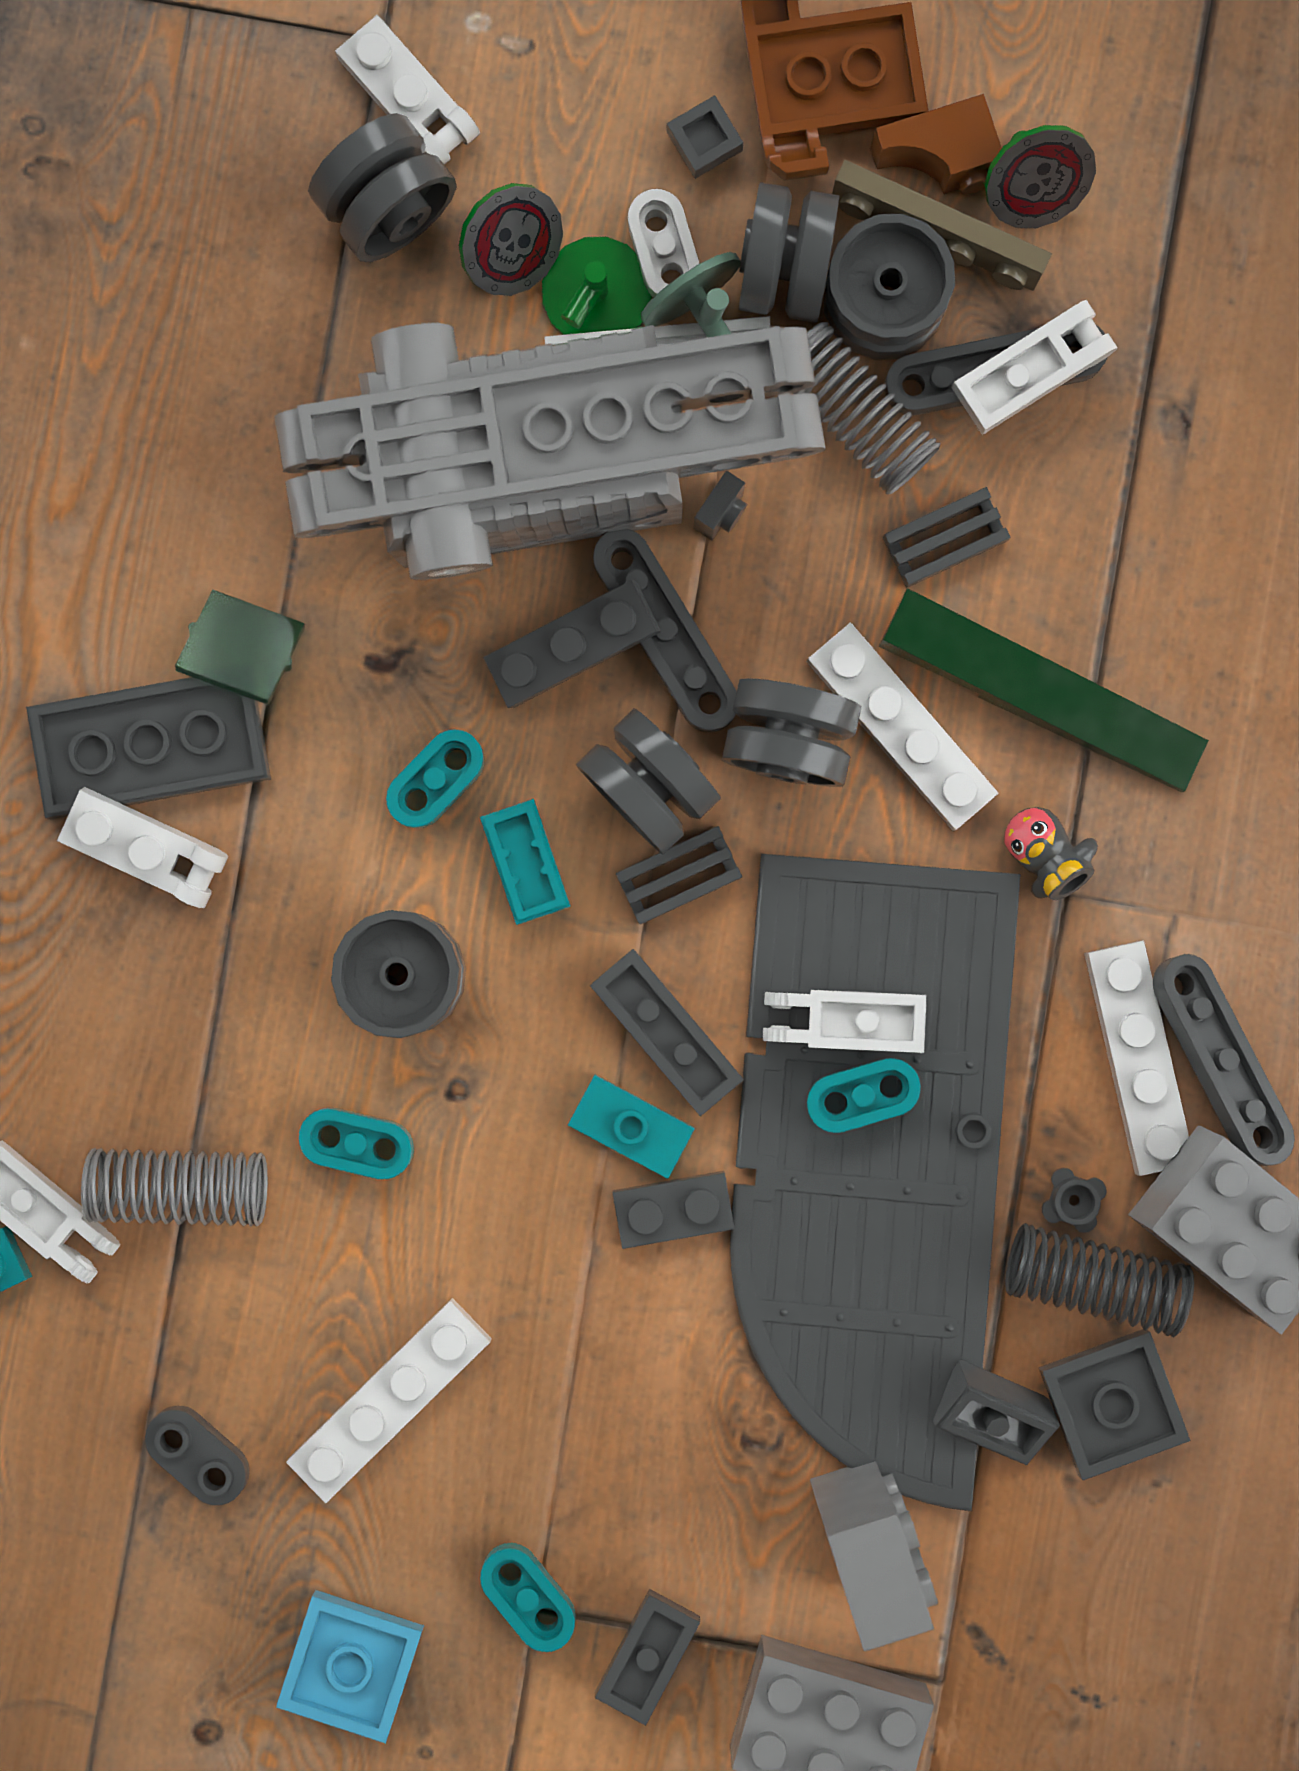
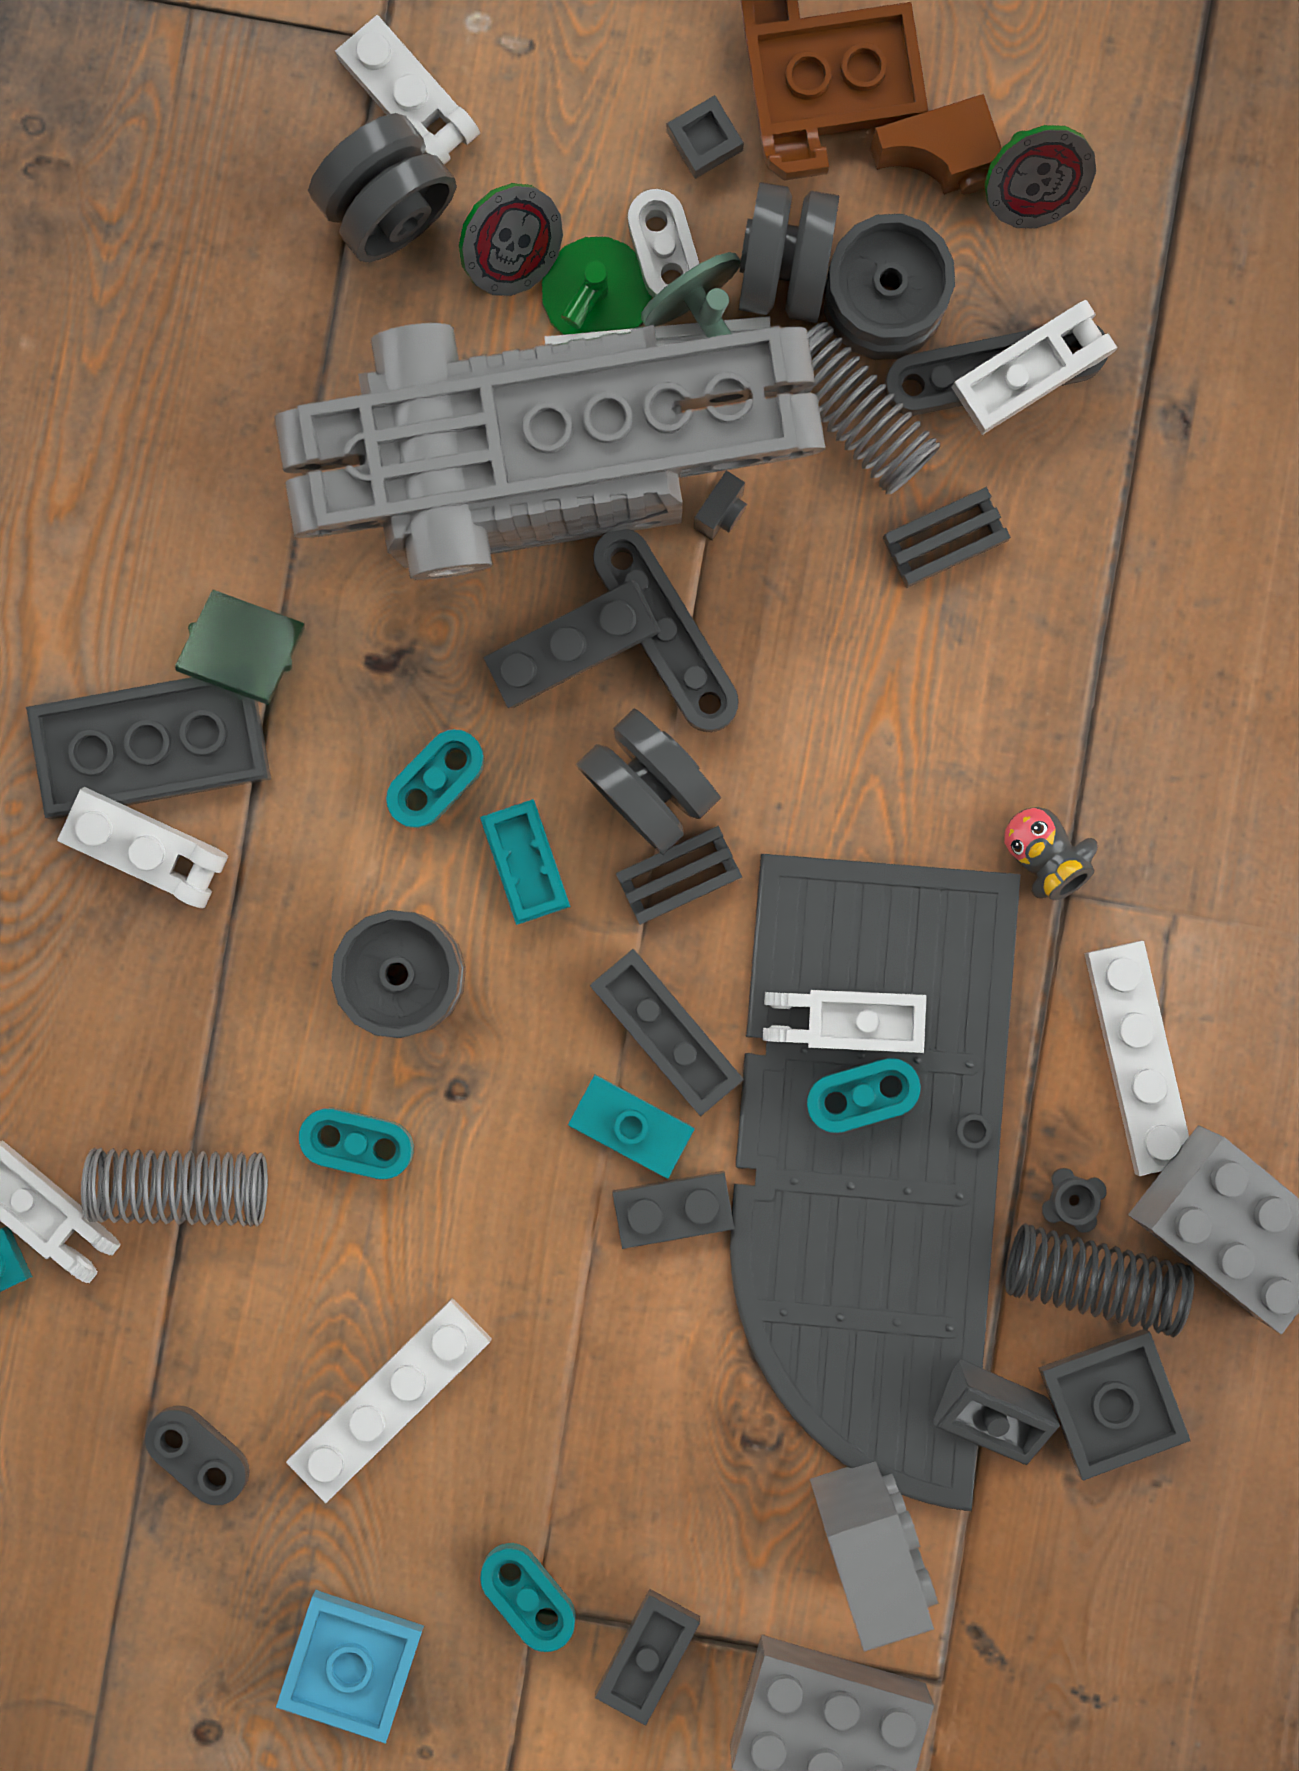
dark grey wheel [722,678,862,787] -> none
white plate [806,622,999,831] -> none
dark tan plate [832,160,1052,291] -> none
dark green slope [879,588,1209,792] -> none
dark grey plate [1153,954,1295,1167] -> none

